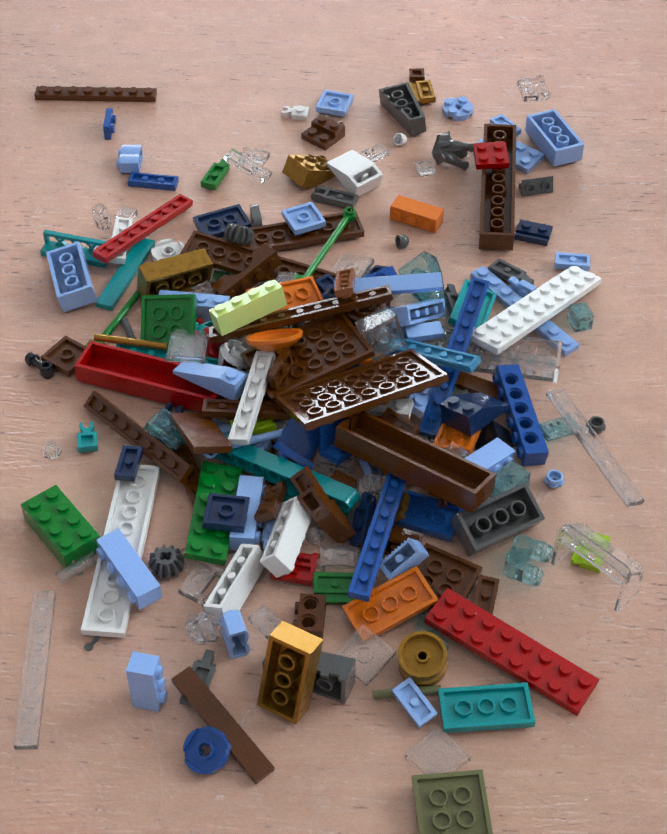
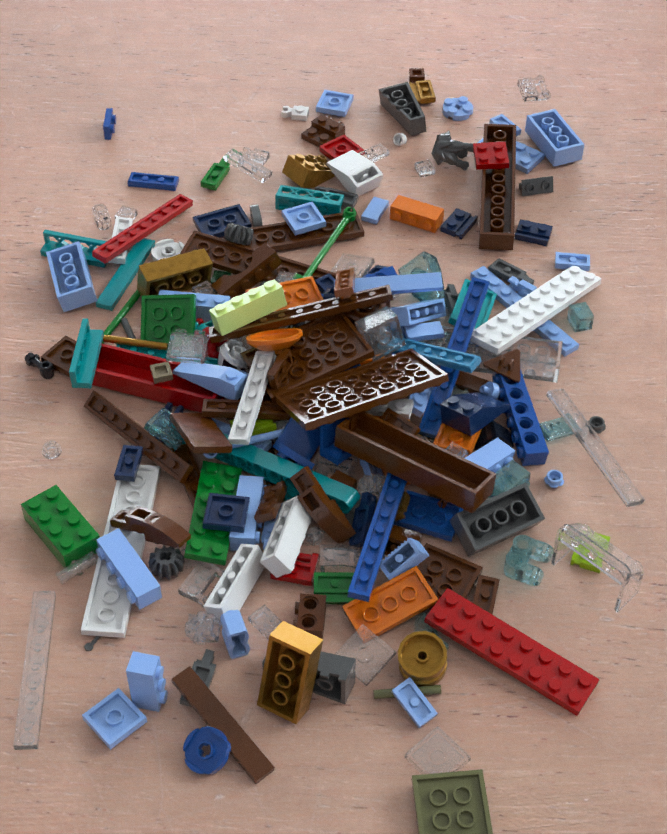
reddish brown plate [34,86,157,102] -> none
teal plate [77,421,98,453] -> none
light blue brick [116,145,143,173] -> none
dark grey hinge [395,235,409,249] -> none
teal plate [438,682,535,733] -> none
none -> teal fence [69,318,104,389]
none -> light blue plate [82,688,147,750]
none -> reddish brown slope [110,506,191,548]
none -> dark tan plate [150,361,173,384]
none -> teal fence [275,185,344,216]
none -> red plate [319,134,364,160]
none -> light blue tile [361,197,389,225]
none -> dark blue plate [440,208,478,240]
none -> light blue tile [479,381,500,399]
none -> reddish brown piece [483,349,520,383]

